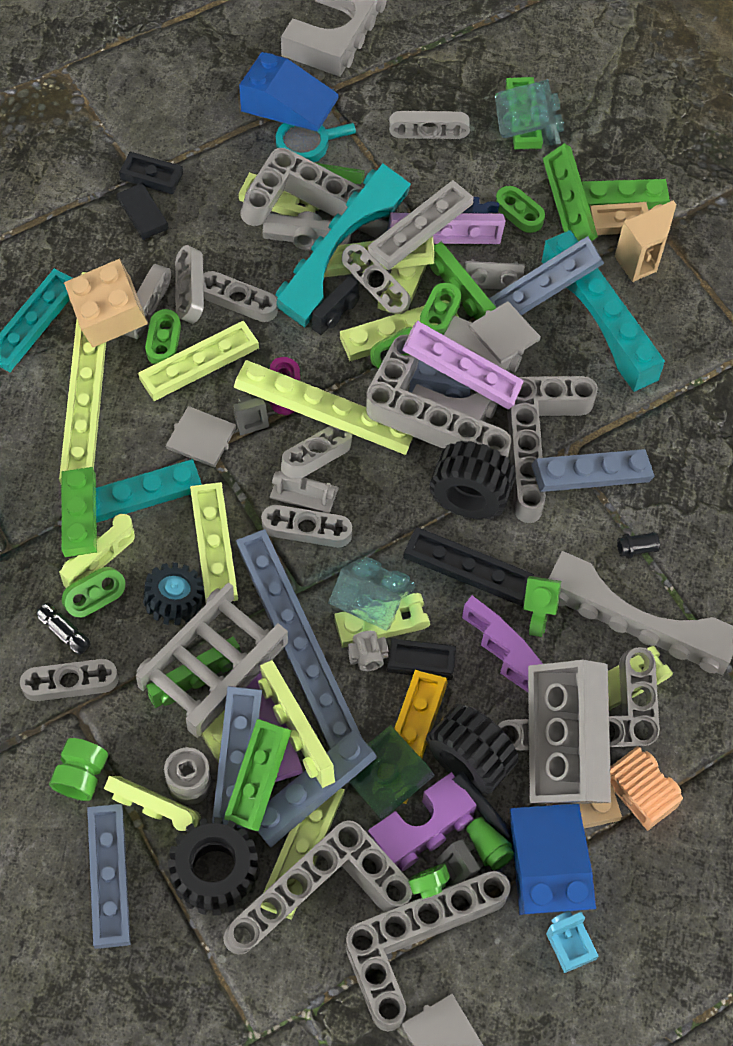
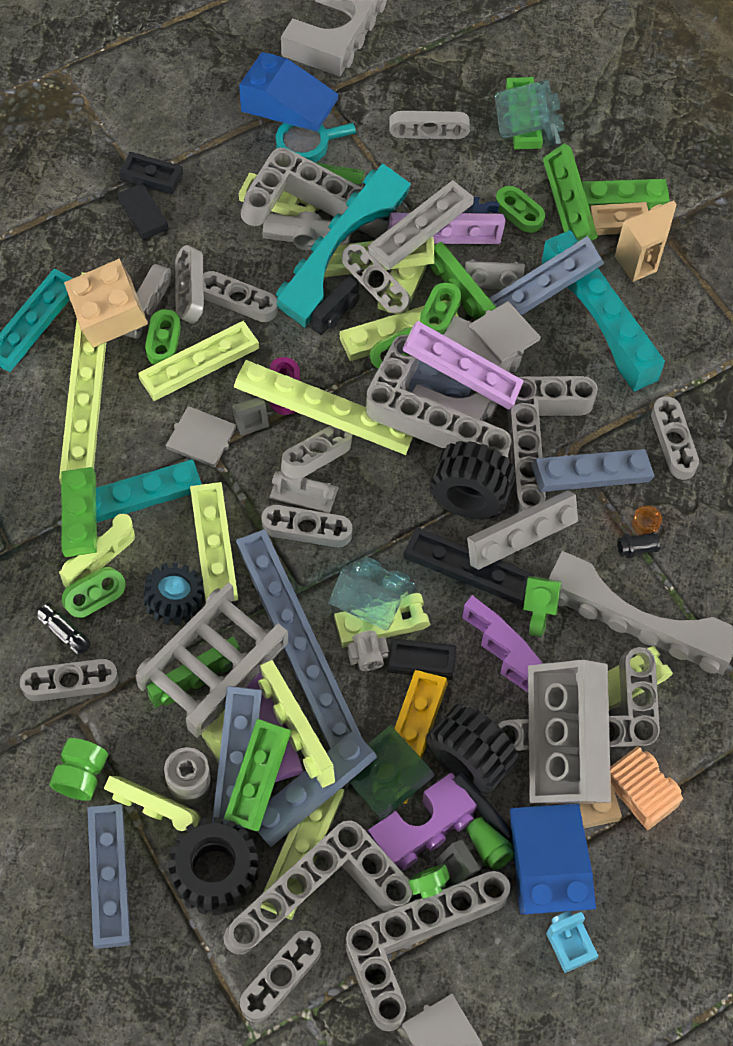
none -> light grey beam [240,931,321,1022]
none -> light grey plate [467,490,578,570]
none -> clear orange bush [632,505,662,535]
none -> light grey beam [651,397,699,480]

